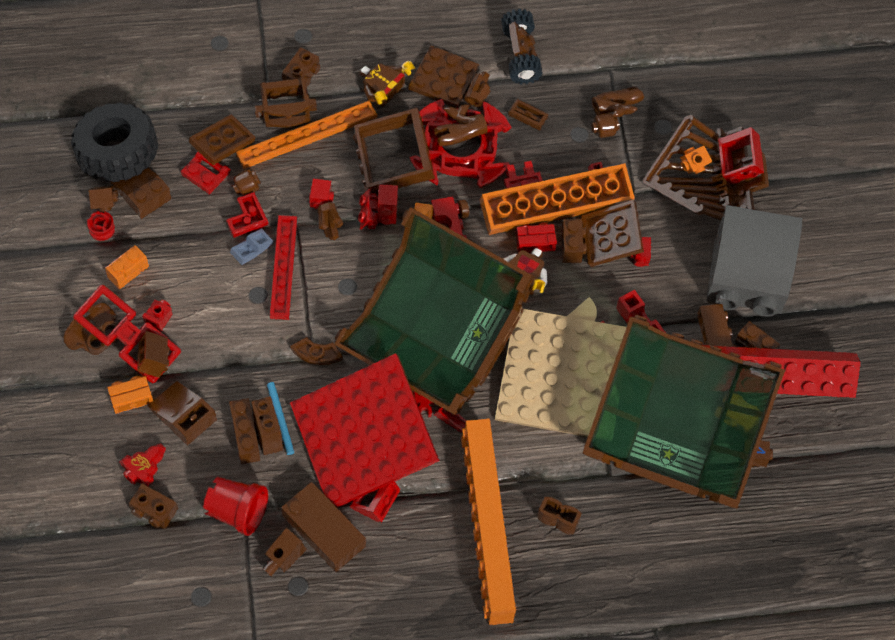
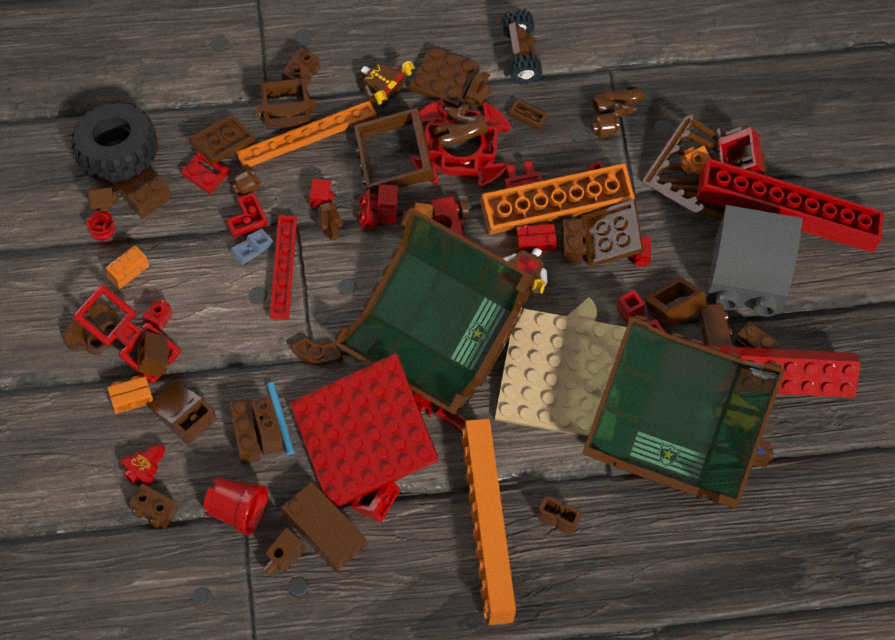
none -> reddish brown window [644,277,707,328]
none -> red brick [696,158,884,253]

